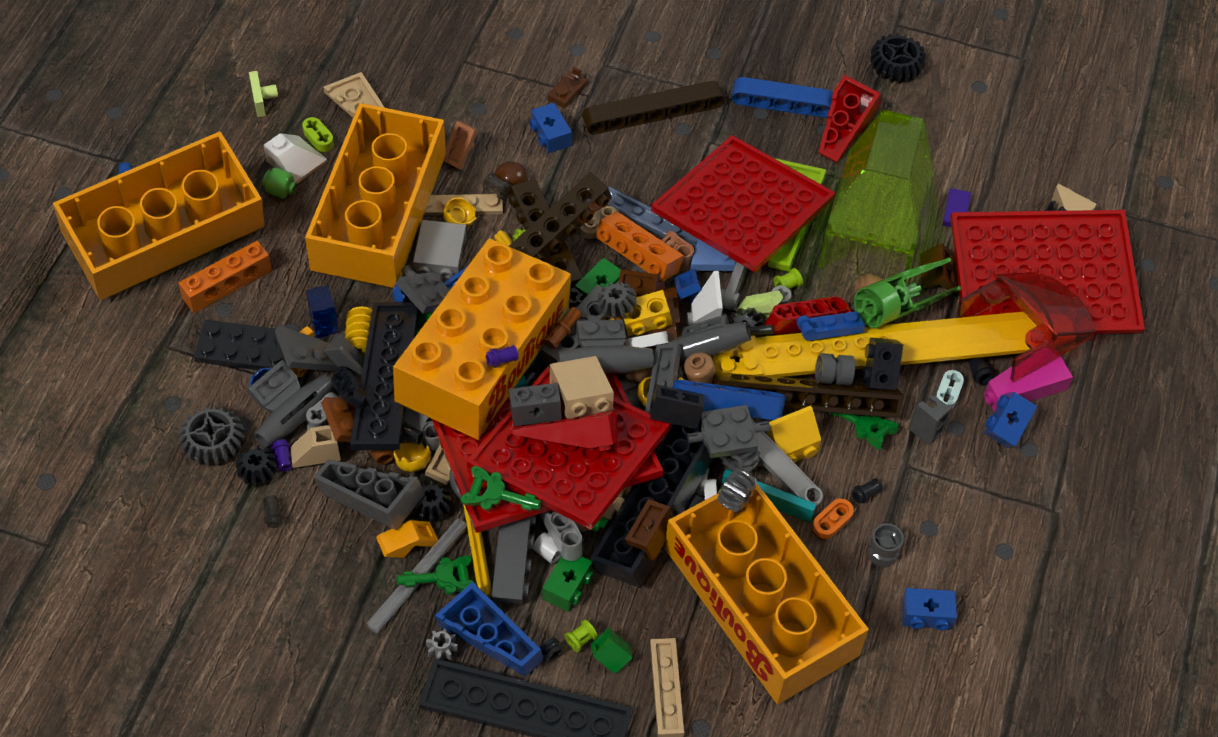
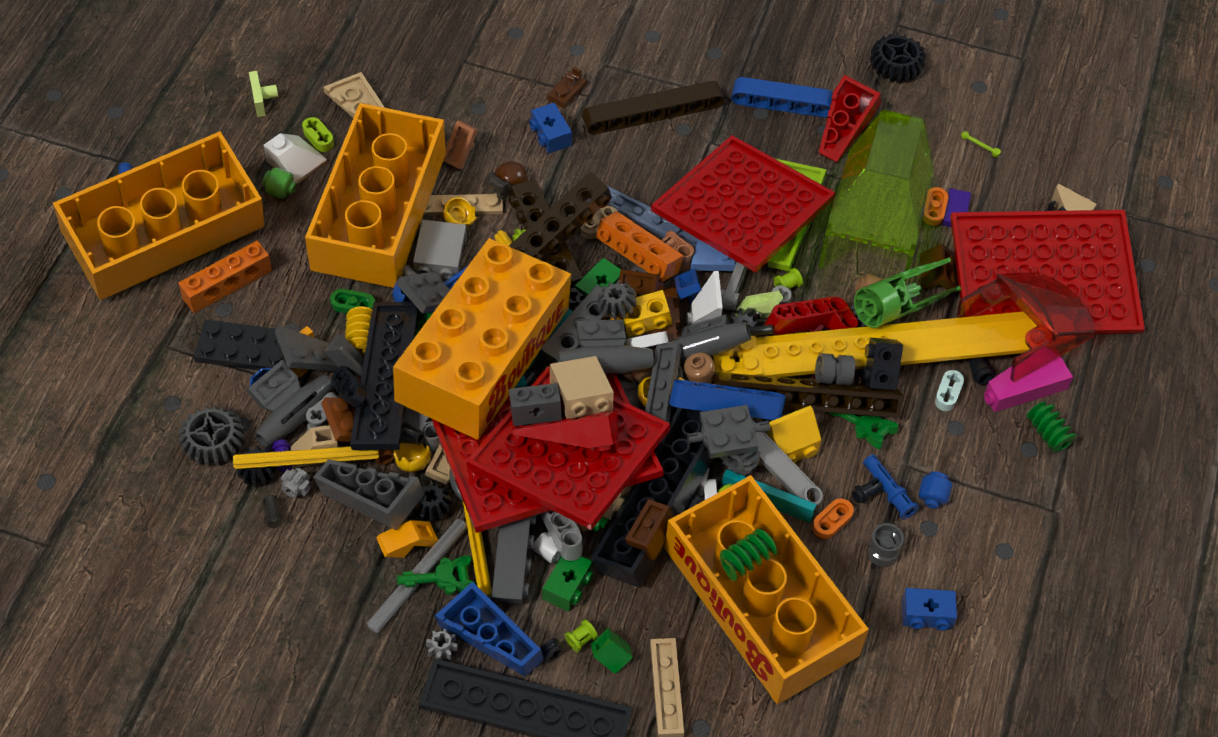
clear blue brick [306,285,339,338] -> none
green piece [461,466,542,511] -> none
dark purple pin [485,345,518,368] -> none
dark orange axle [544,307,582,350] -> none
black hinge [650,384,704,429] -> none
dark grey gear [718,468,757,512] -> none
blue plate [796,311,865,340] -> none
dark grey hinge [909,396,952,445] -> none
blue brick [984,392,1037,448] -> none
none -> yellow axle [233,446,379,469]
none -> light grey gear [280,468,311,498]
none -> green plate [330,289,375,314]
none -> green piece [720,529,777,581]
none -> blue pin [863,454,919,520]
none -> blue head [918,471,952,509]
none -> orange plate [922,187,948,226]
none -> lime hinge [961,131,1001,157]
none -> green piece [1026,401,1077,453]

